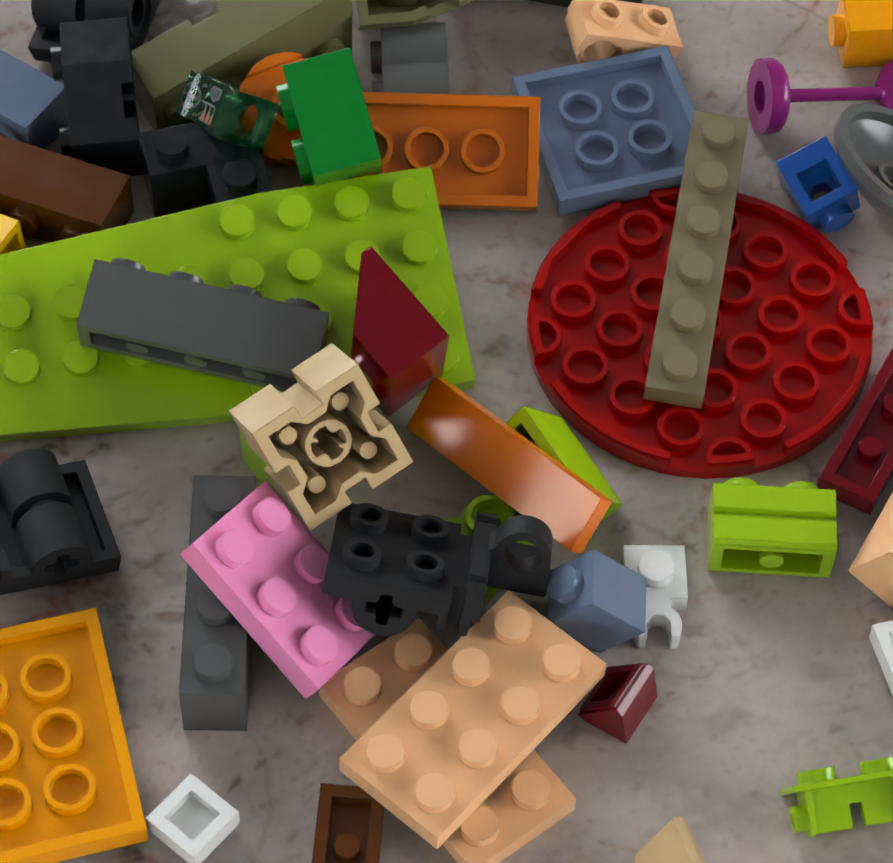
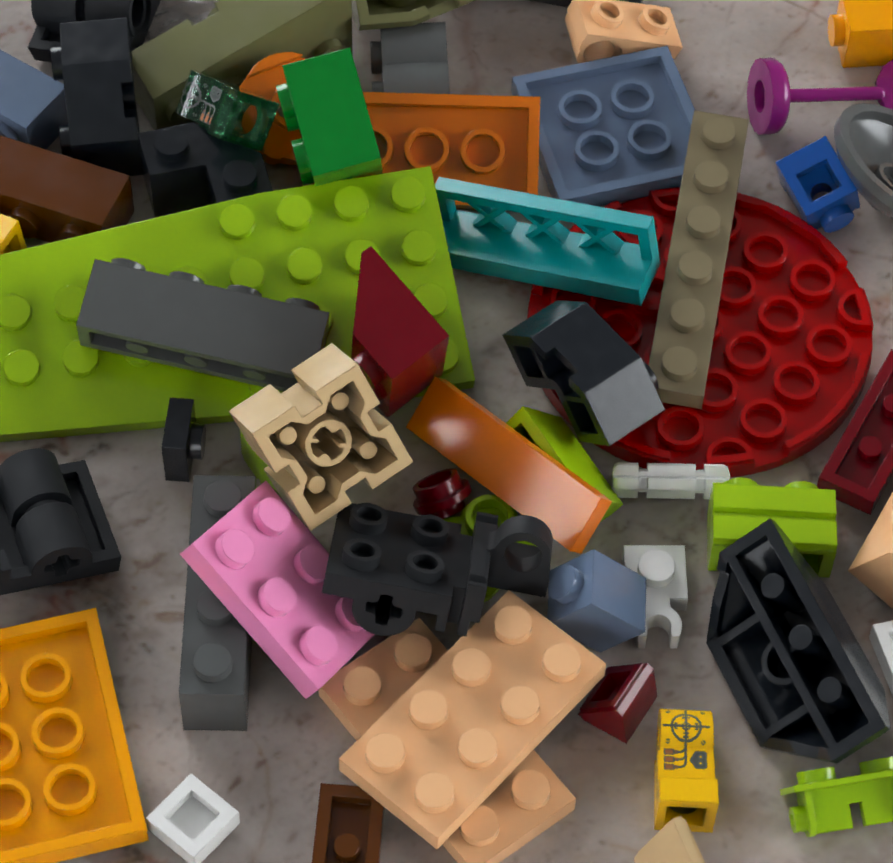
none -> black plate [161,397,206,482]
none -> dark red plate [412,468,472,519]
none -> teal fence [435,177,660,306]
none -> black brick [502,300,665,446]
none -> white axle [611,462,730,499]
none -> yellow leg [654,708,719,833]
none -> black wedge [706,518,891,764]

